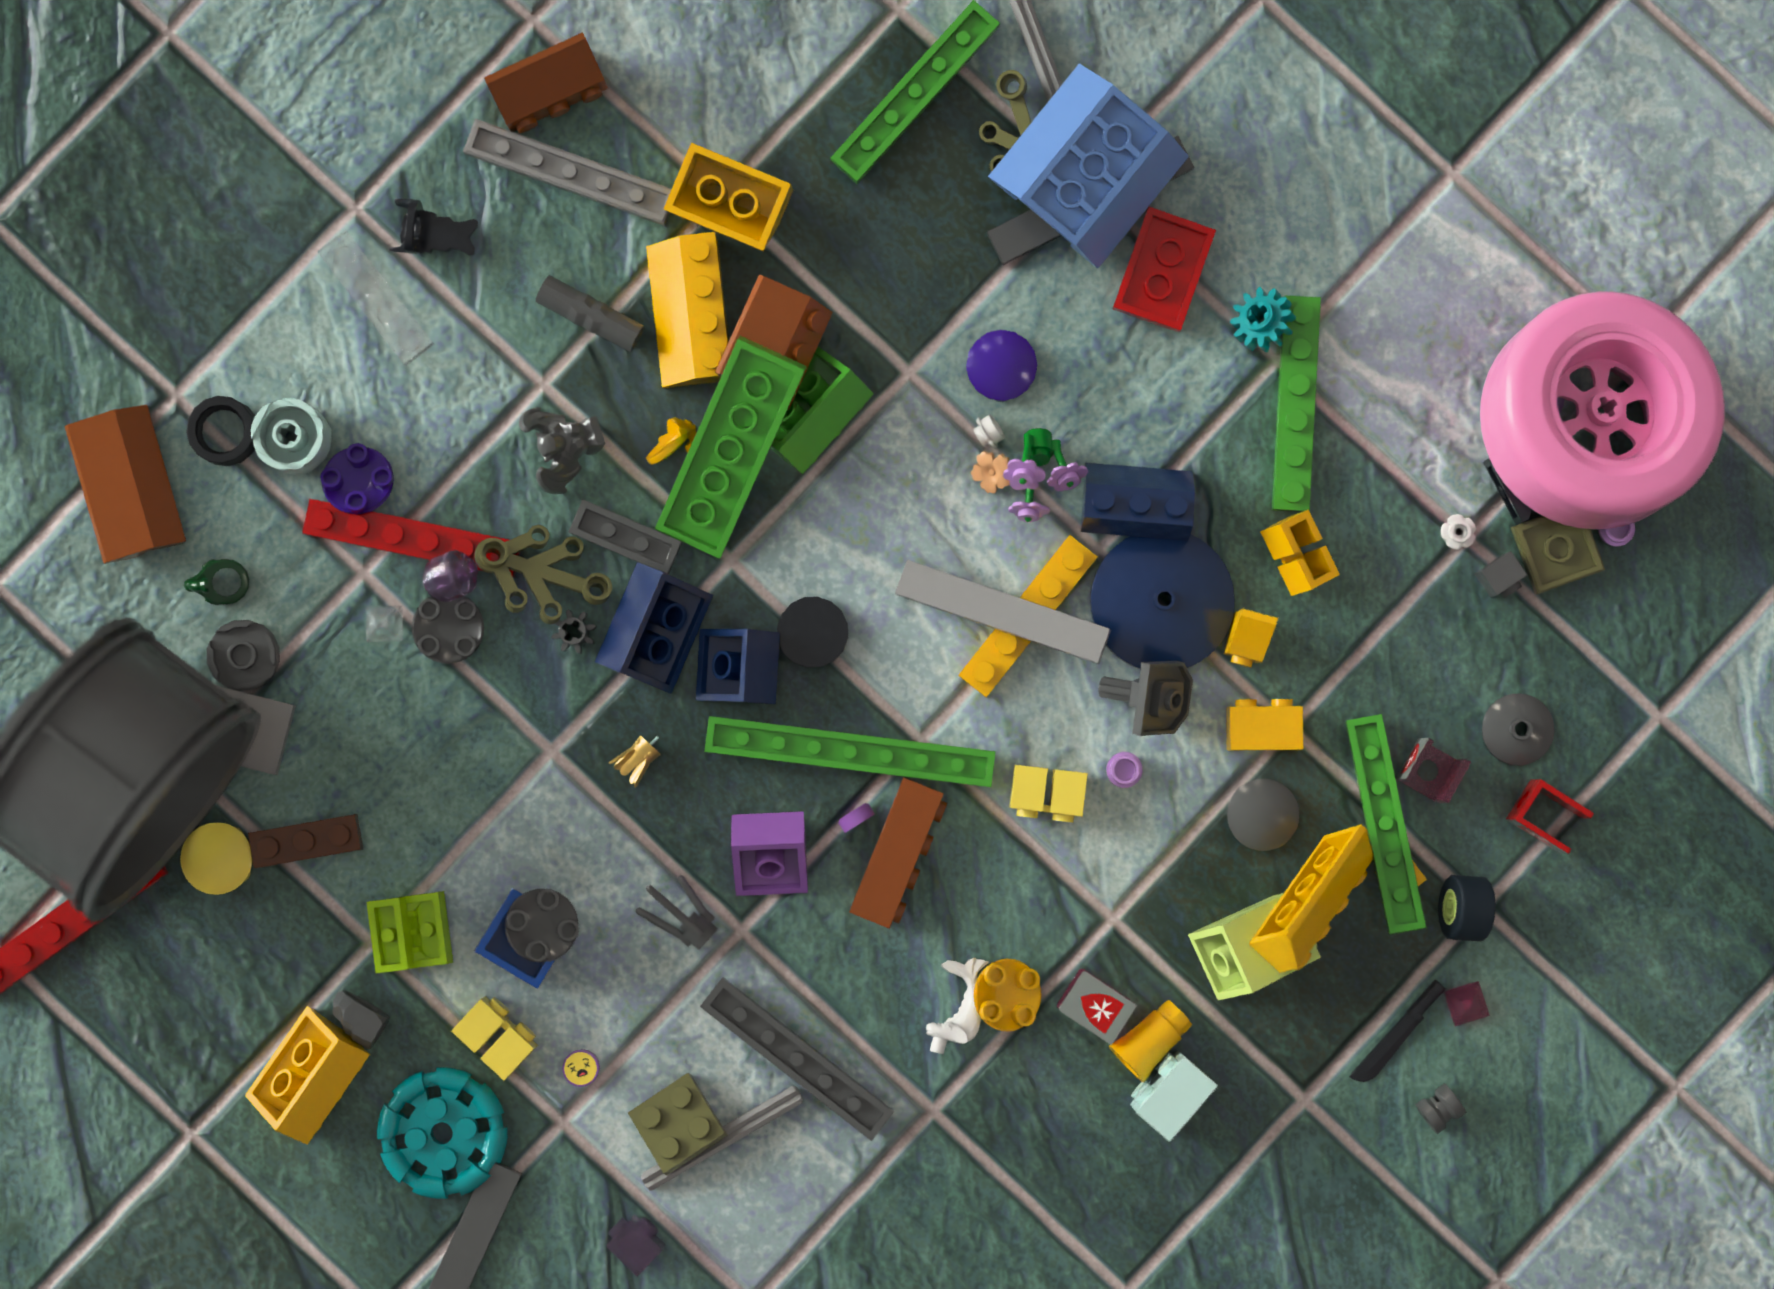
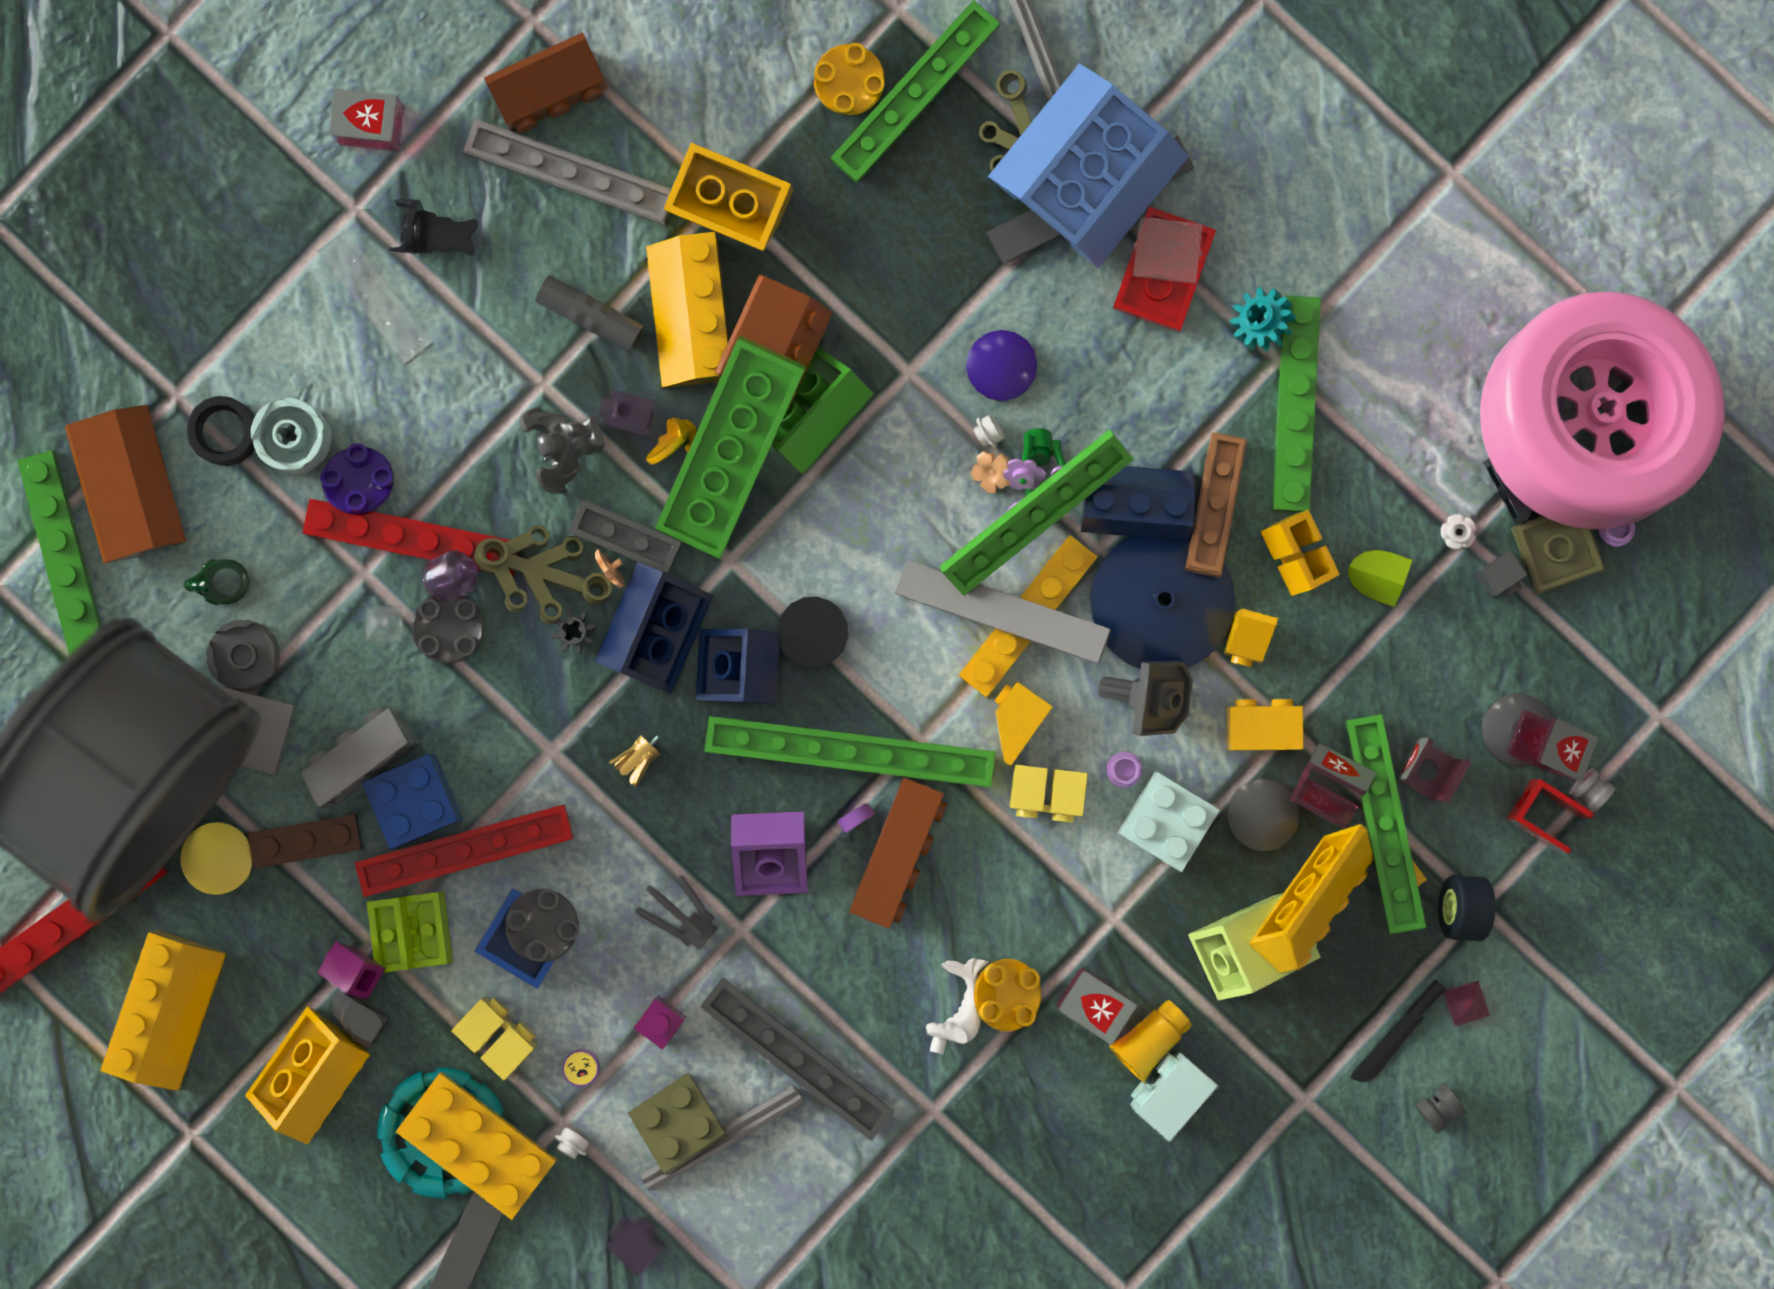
none -> bright green plate [17,450,102,655]
none -> yellow slope [100,930,227,1091]
none -> light grey slope [301,707,420,808]
none -> magenta brick [317,941,385,1000]
none -> piece [329,89,405,152]
none -> red plate [354,804,575,897]
none -> blue brick [362,754,463,849]
none -> yellow plate [395,1072,557,1220]
none -> white plate [555,1127,589,1160]
none -> light nougat plant [595,550,625,588]
none -> clear purple brick [599,389,657,439]
none -> magenta brick [634,995,687,1050]
none -> yellow dish [813,43,885,115]
none -> bright green plate [939,429,1134,596]
none -> yellow slope [994,682,1052,766]
none -> light aqua brick [1117,772,1220,872]
none -> clear piece [1133,217,1203,284]
none -> medium nougat tile [1184,432,1247,578]
none -> clear pink piece [1289,743,1376,829]
none -> lime brick [1348,550,1412,607]
none -> piece [1507,710,1598,782]
none -> light grey wheel [1569,768,1615,812]

